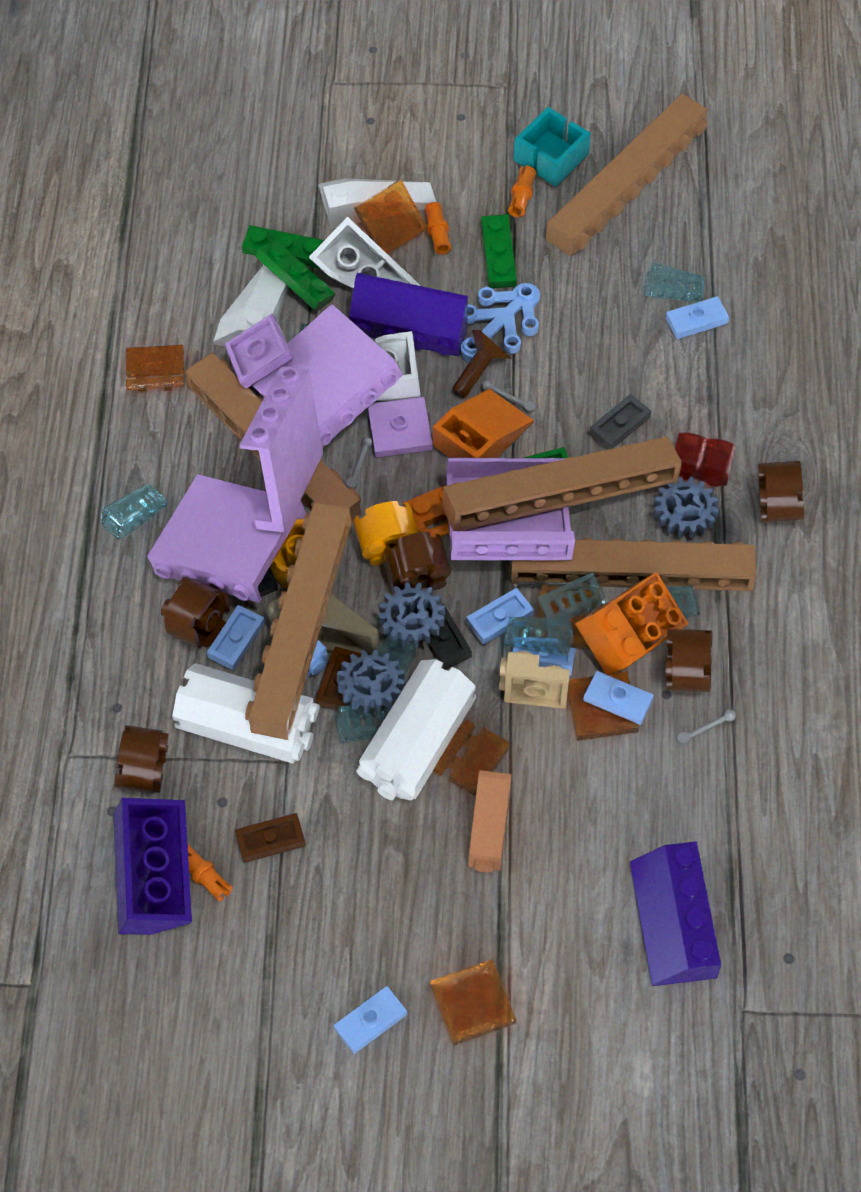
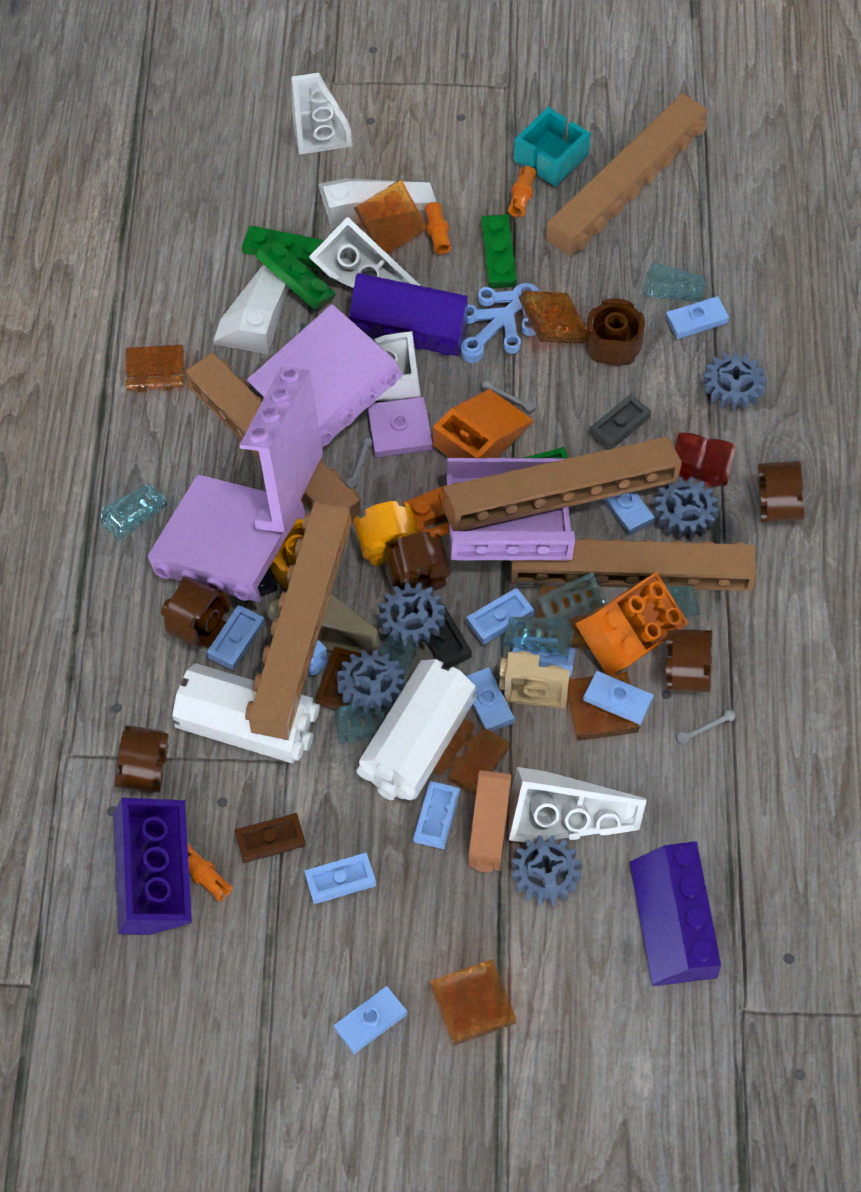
lavender plate [224,313,293,389] -> none
reddish brown piece [452,330,512,398] -> none
none -> white wedge [291,73,352,155]
none -> light blue plate [304,852,376,904]
none -> light blue plate [413,781,461,850]
none -> light blue plate [466,667,515,734]
none -> white wedge [508,767,647,844]
none -> sand blue gear [511,835,582,906]
none -> clear orange plate [518,291,587,344]
none -> reddish brown brick [586,298,645,365]
none -> light blue plate [603,491,655,535]
none -> sand blue gear [703,351,767,411]

